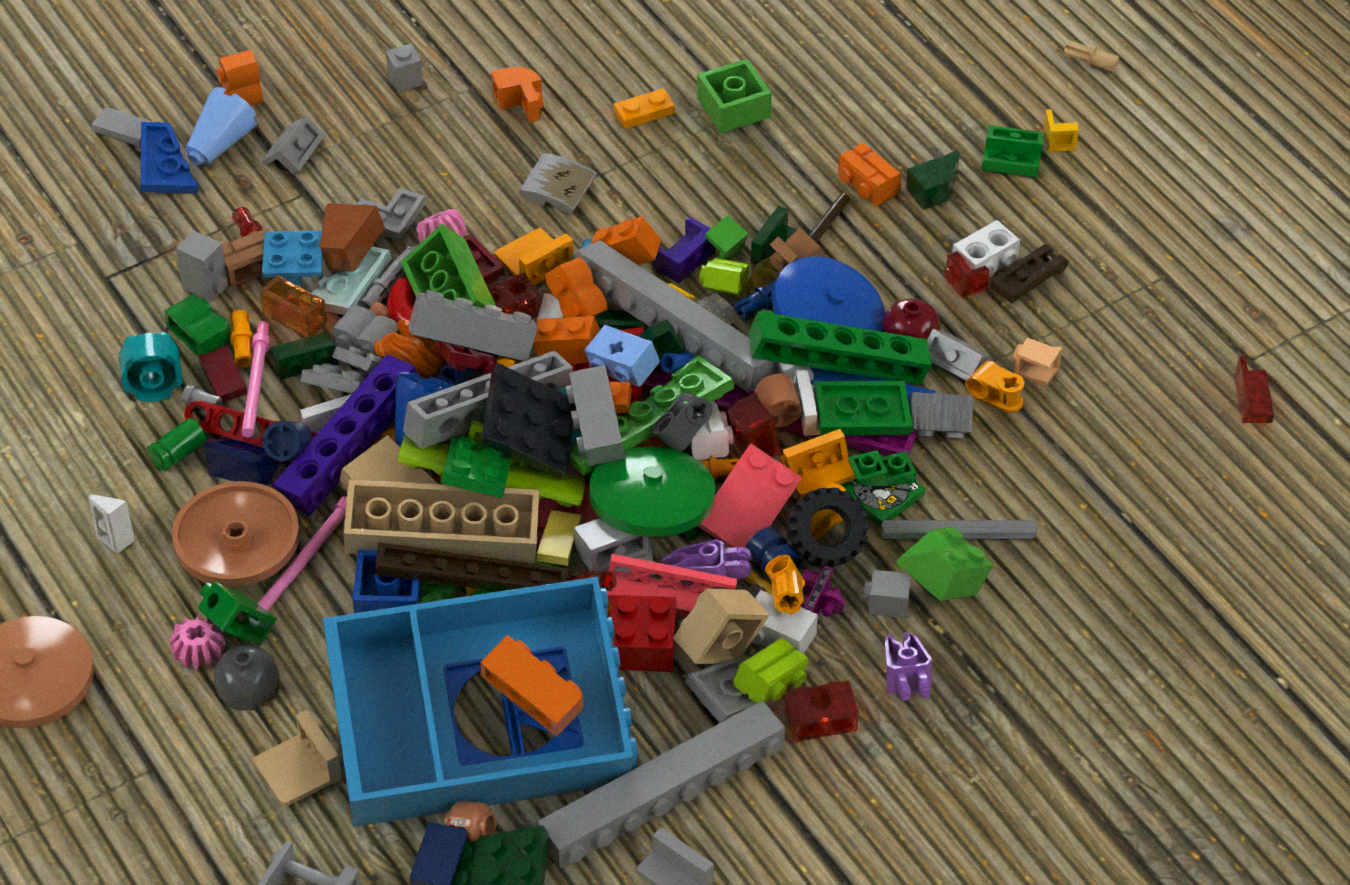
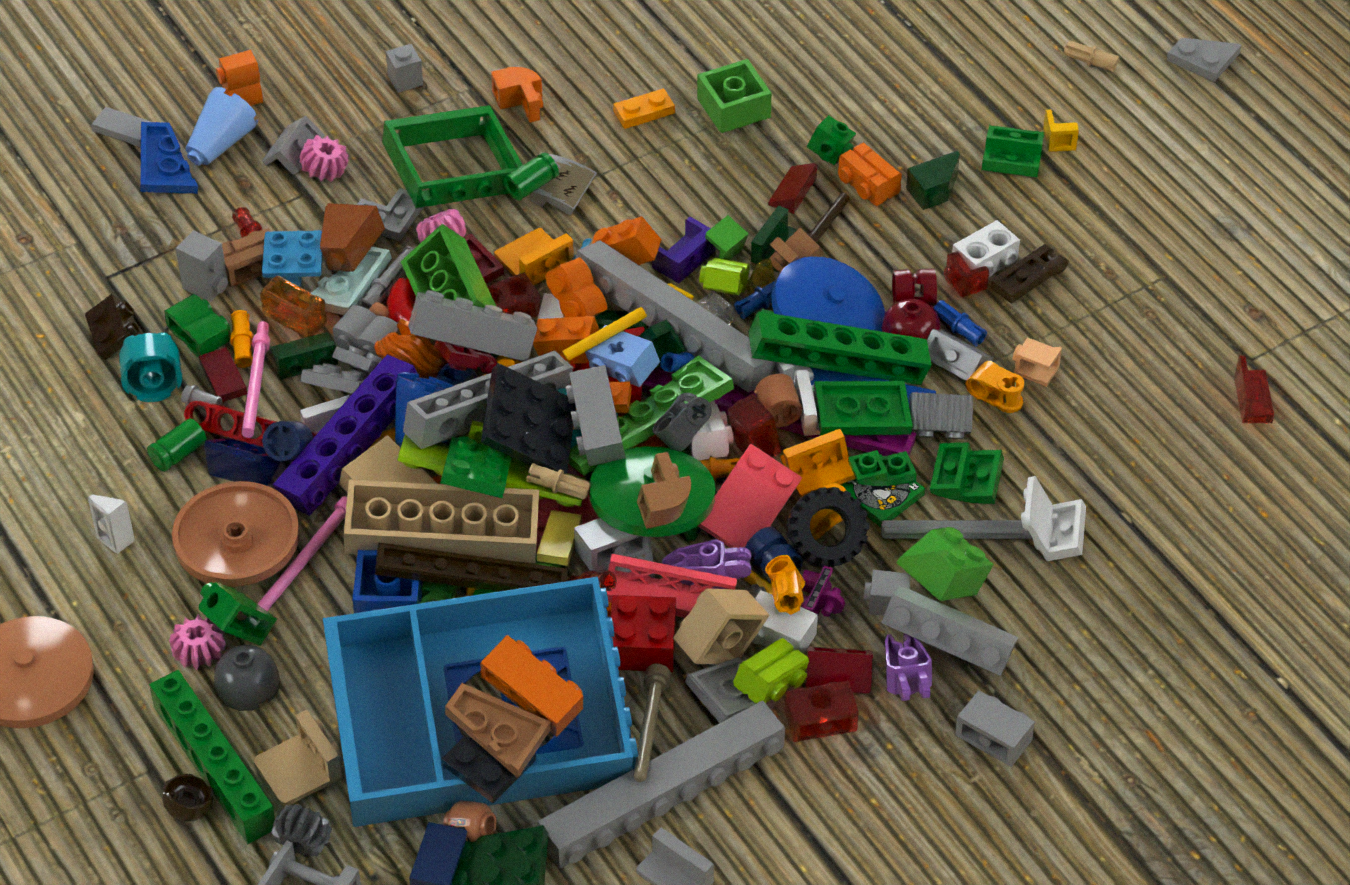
none -> dark brown bracket [85,294,142,360]
none -> green brick [149,670,275,845]
none -> dark brown hair [162,774,213,821]
none -> dark grey gear [271,804,332,857]
none -> bright pink gear [299,135,348,182]
none -> green window [382,105,523,208]
none -> black wing [441,736,536,803]
none -> medium nougat wing [445,683,551,778]
none -> green piece [504,152,559,201]
none -> tan axle [526,463,590,499]
none -> yellow bar [562,307,647,361]
none -> dark tan piece [633,664,671,782]
none -> medium nougat brick [637,452,691,529]
none -> dark red slope [768,163,817,214]
none -> dark red panel [806,646,873,694]
none -> green brick [807,115,856,165]
none -> light grey brick [881,585,1018,676]
none -> dark red wheel [892,268,937,306]
none -> green slope [930,442,1004,504]
none -> blue axle [933,300,987,347]
none -> light grey brick [955,690,1035,767]
none -> white bracket [1021,476,1086,561]
none -> light grey wing [1167,38,1241,82]

